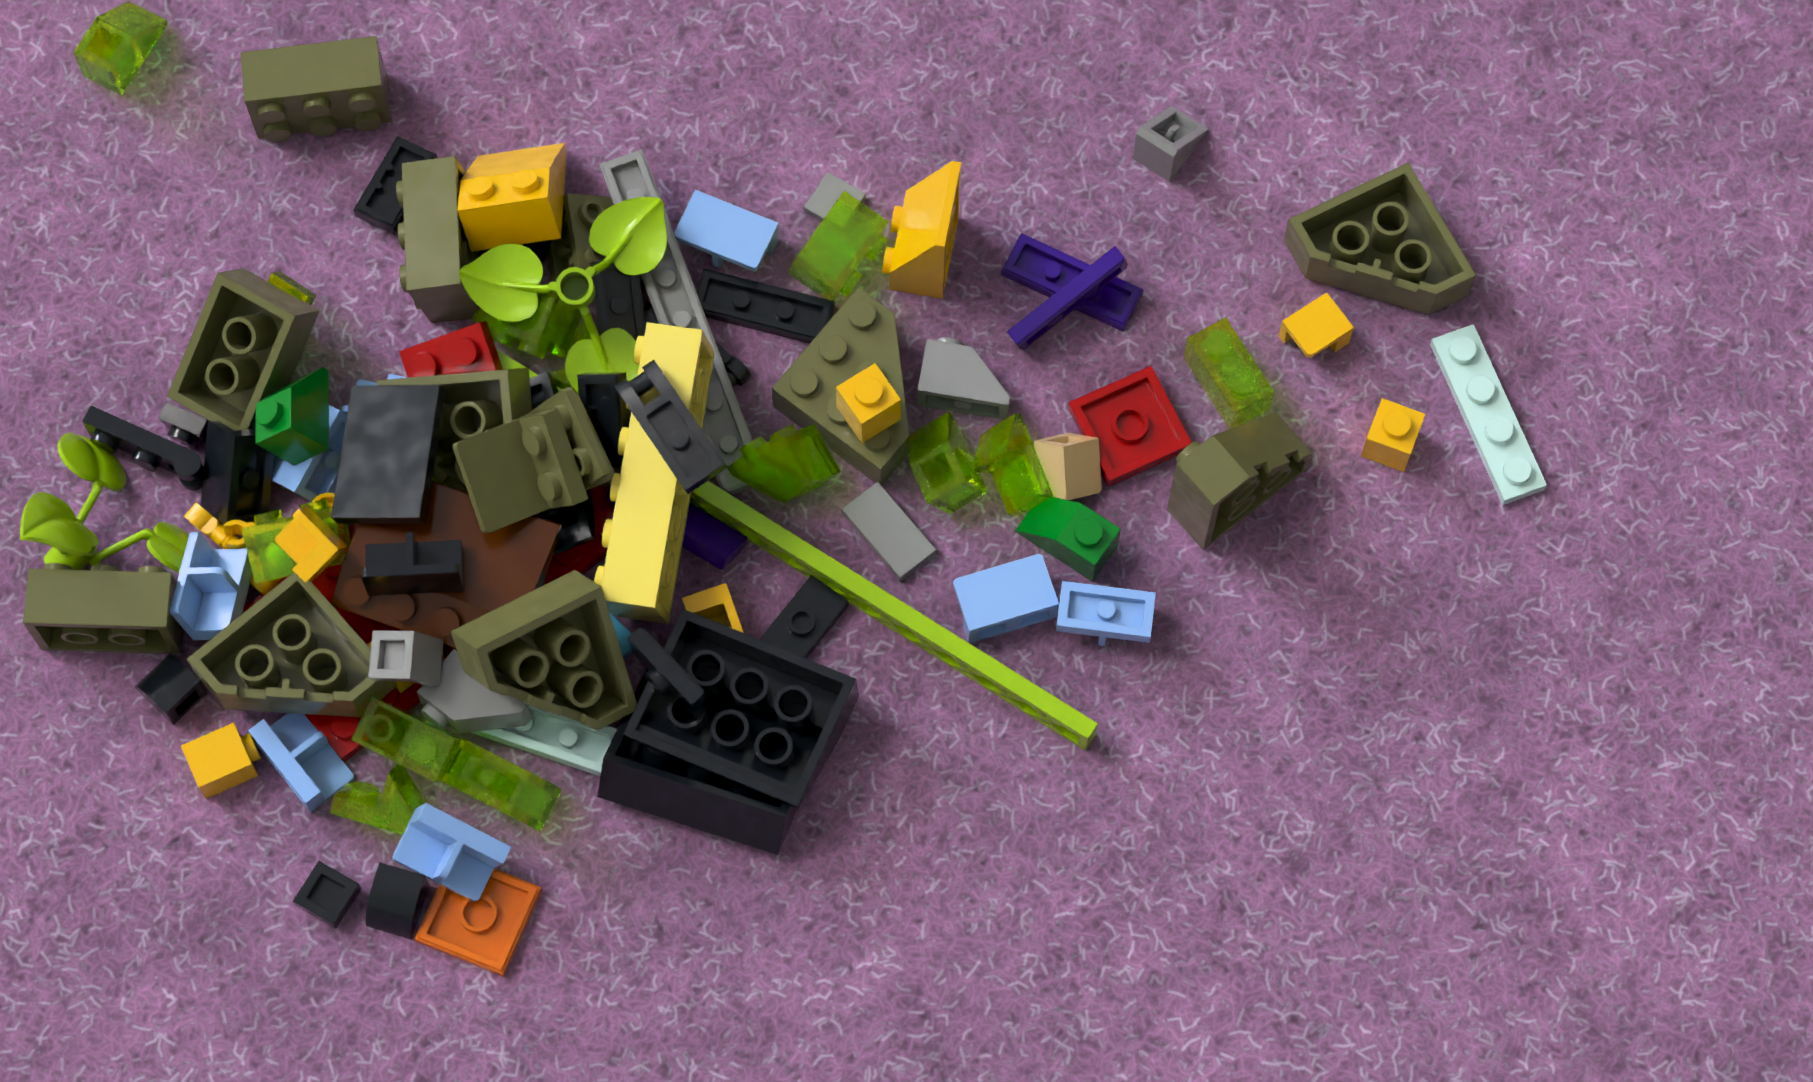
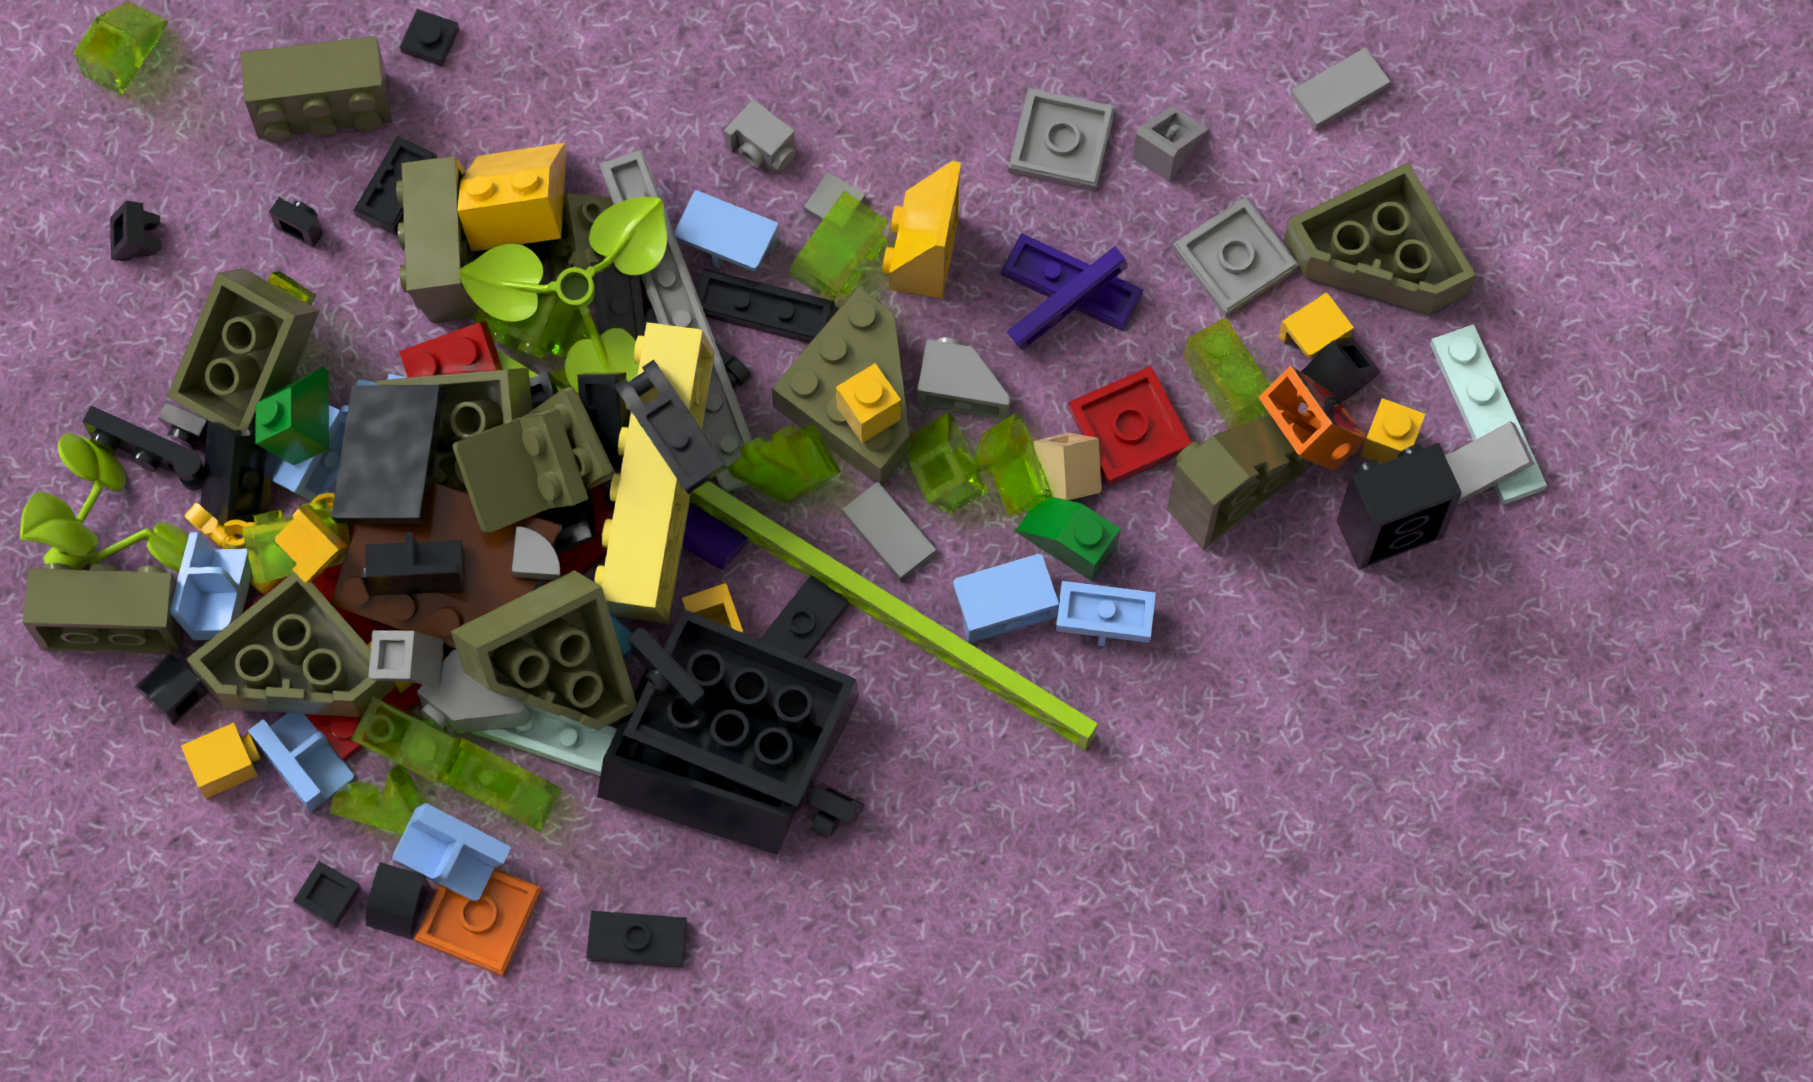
none -> black tile [110,201,161,261]
none -> black plate [269,197,323,248]
none -> black plate [400,9,459,67]
none -> light grey tile [512,527,561,580]
none -> black plate [586,910,687,968]
none -> light grey brick [724,99,796,173]
none -> black tile [806,783,865,838]
none -> light grey tile [1008,87,1116,192]
none -> light grey tile [1172,197,1299,318]
none -> orange torso [1258,365,1365,470]
none -> light grey tile [1290,47,1391,130]
none -> black brick [1301,337,1381,403]
none -> black brick [1336,443,1462,570]
none -> light grey tile [1445,421,1534,505]

